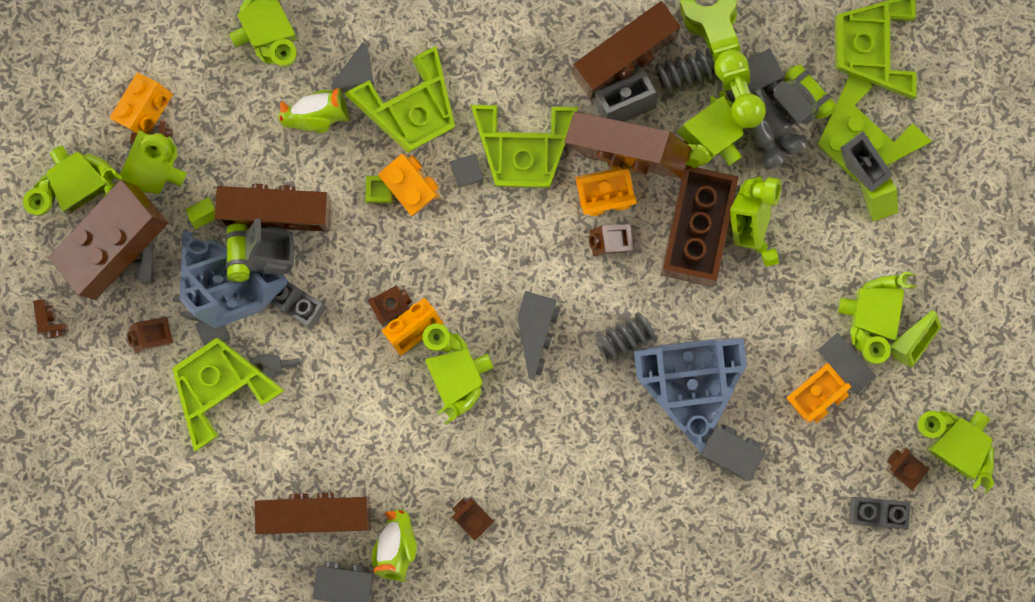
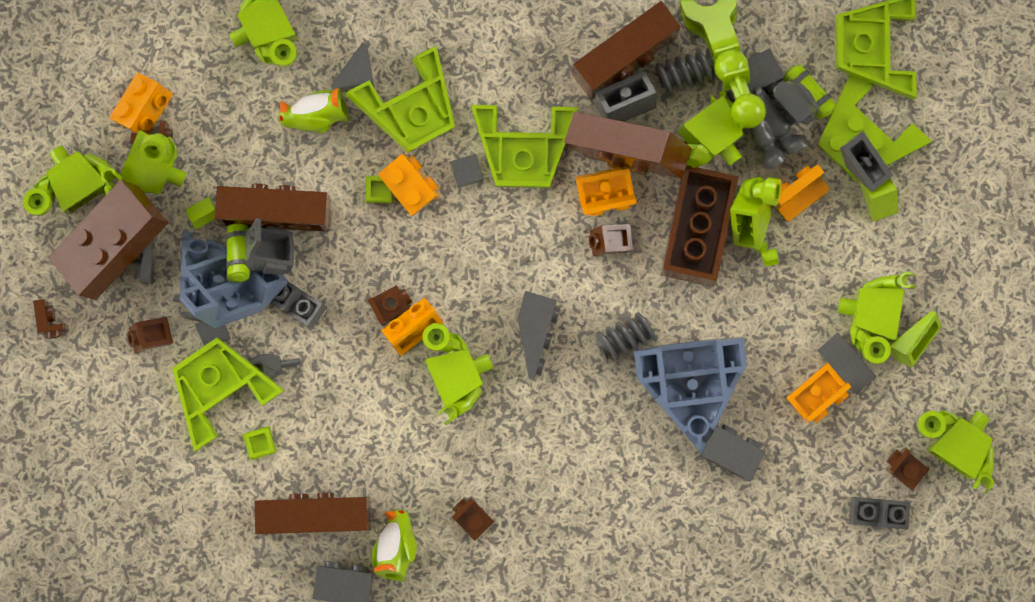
none -> lime tile [243,426,277,460]
none -> light orange bracket [775,164,830,222]

